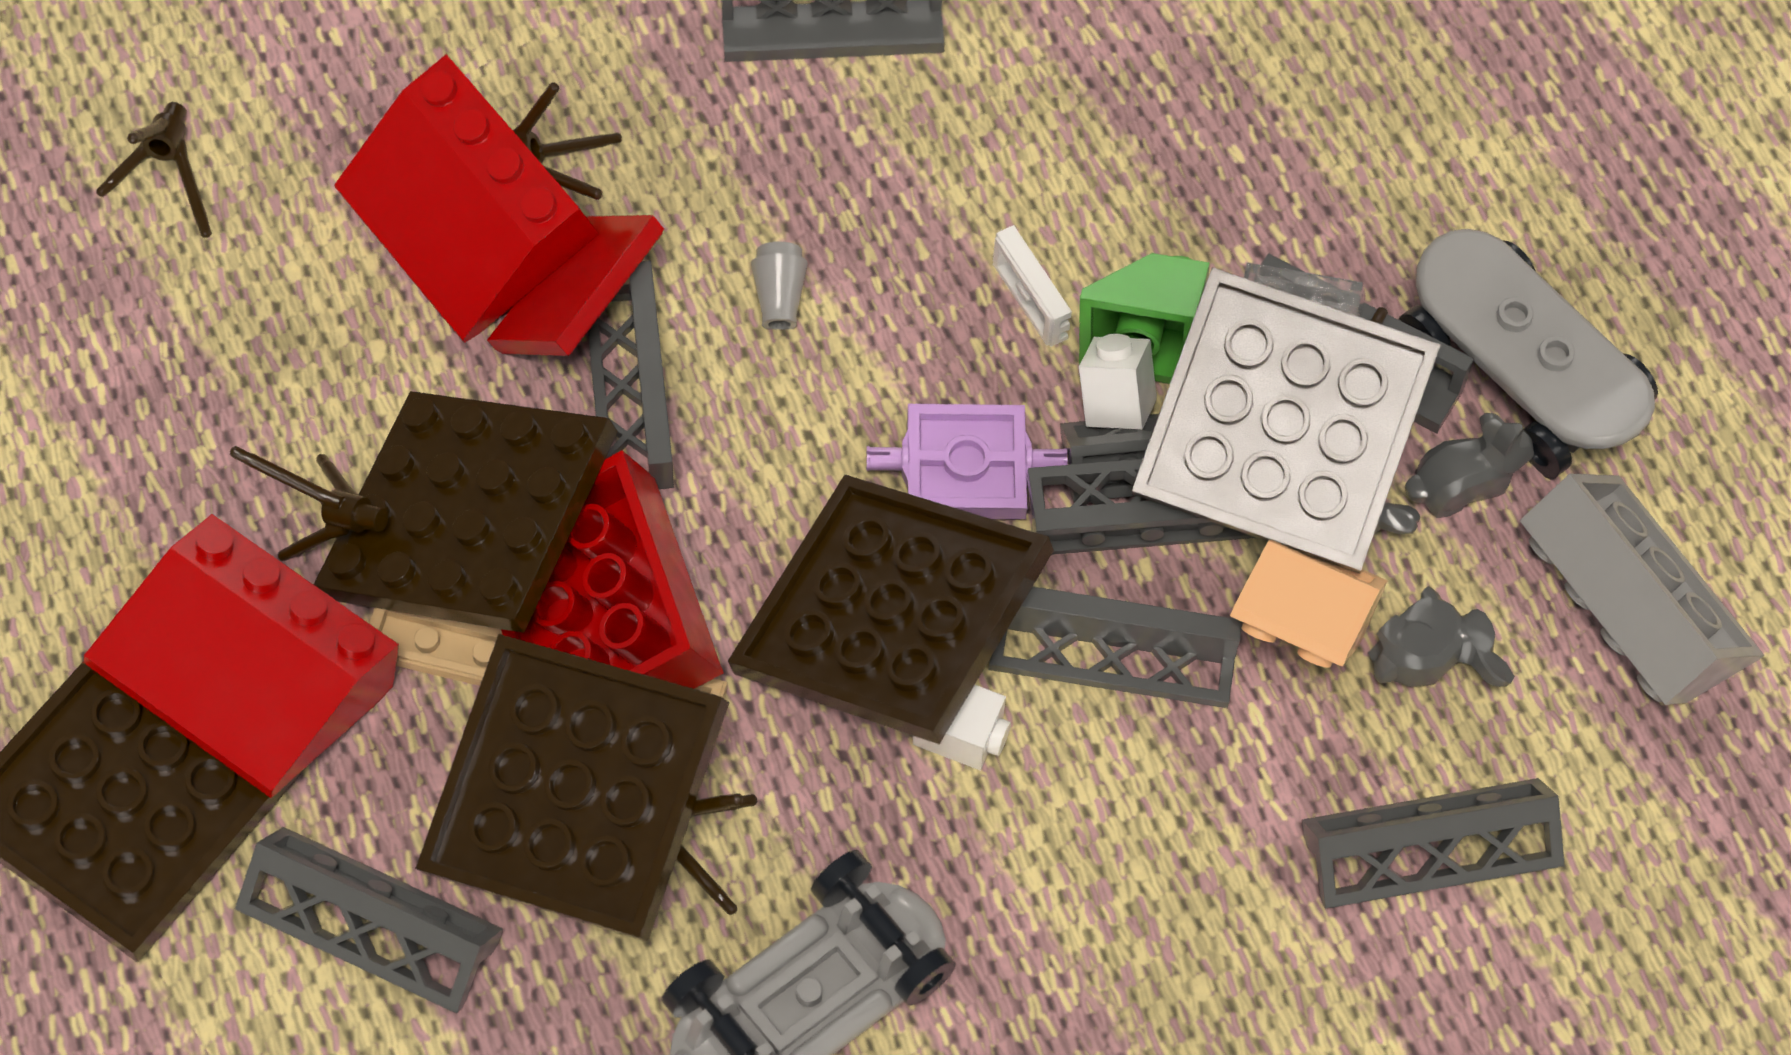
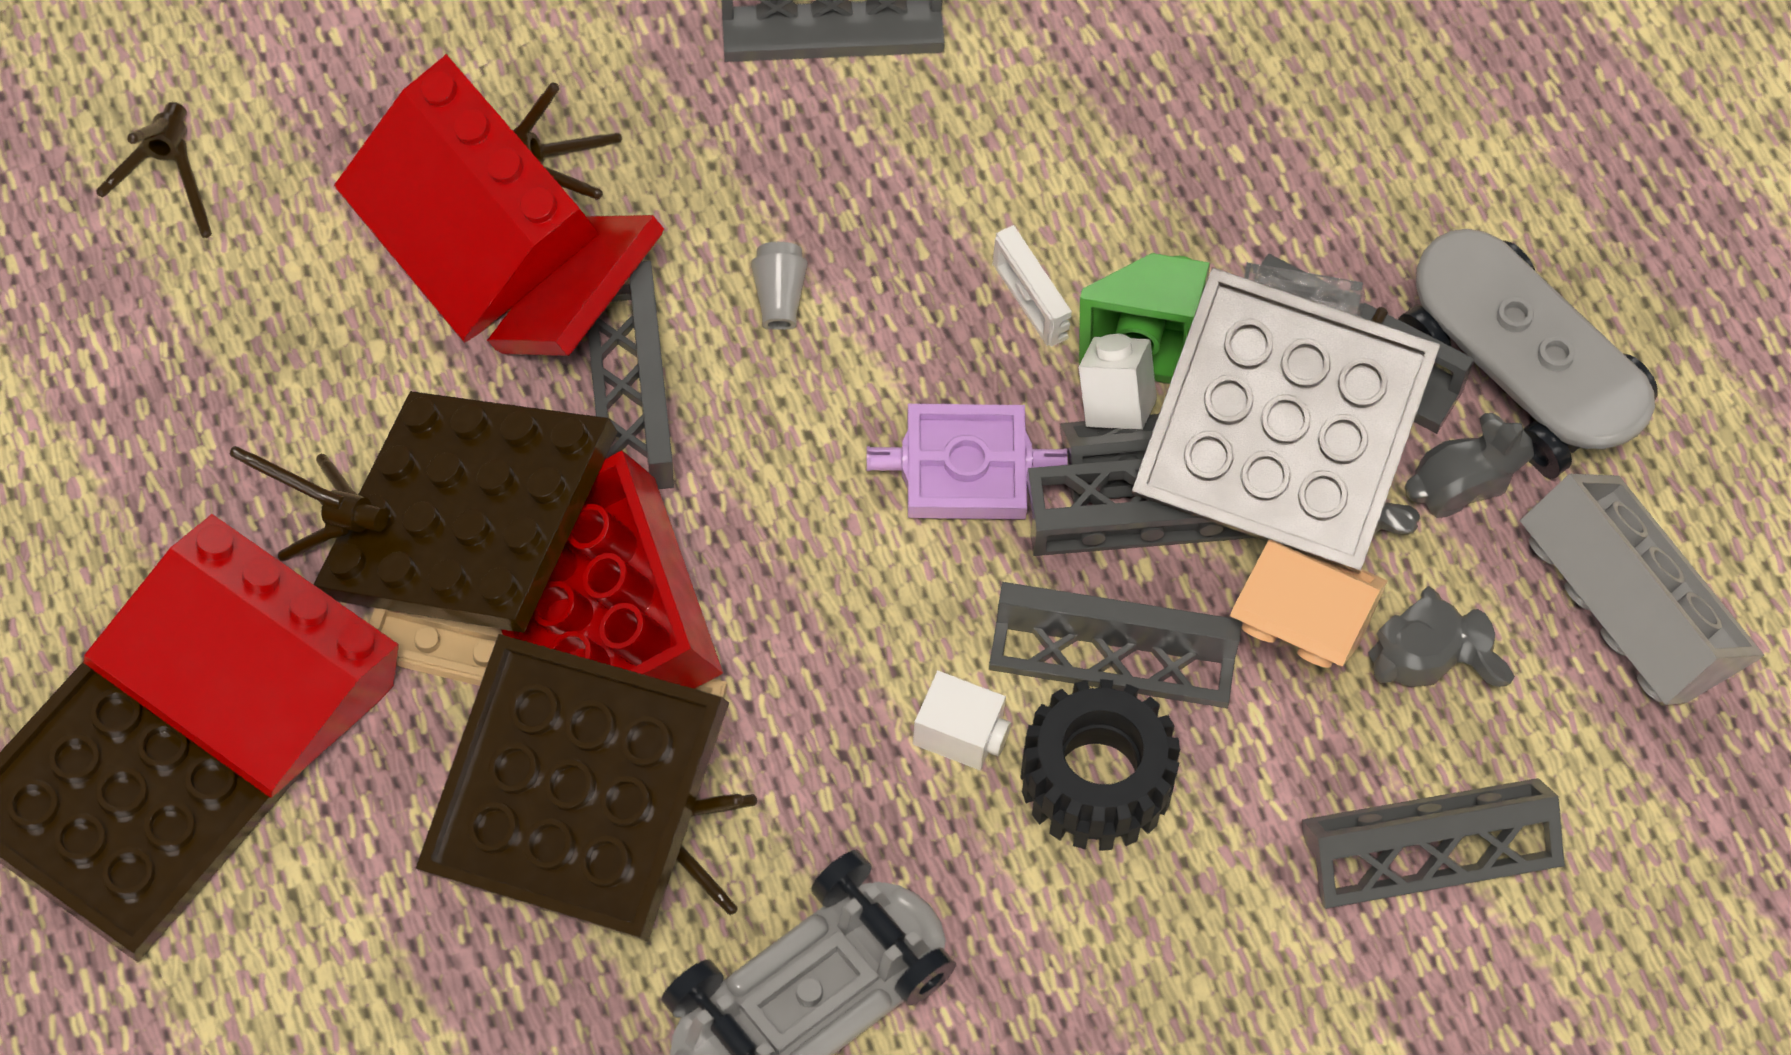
dark grey fence [235,827,503,1013] -> none
dark brown plate [728,474,1054,745] -> none
none -> black tyre [1020,679,1180,851]

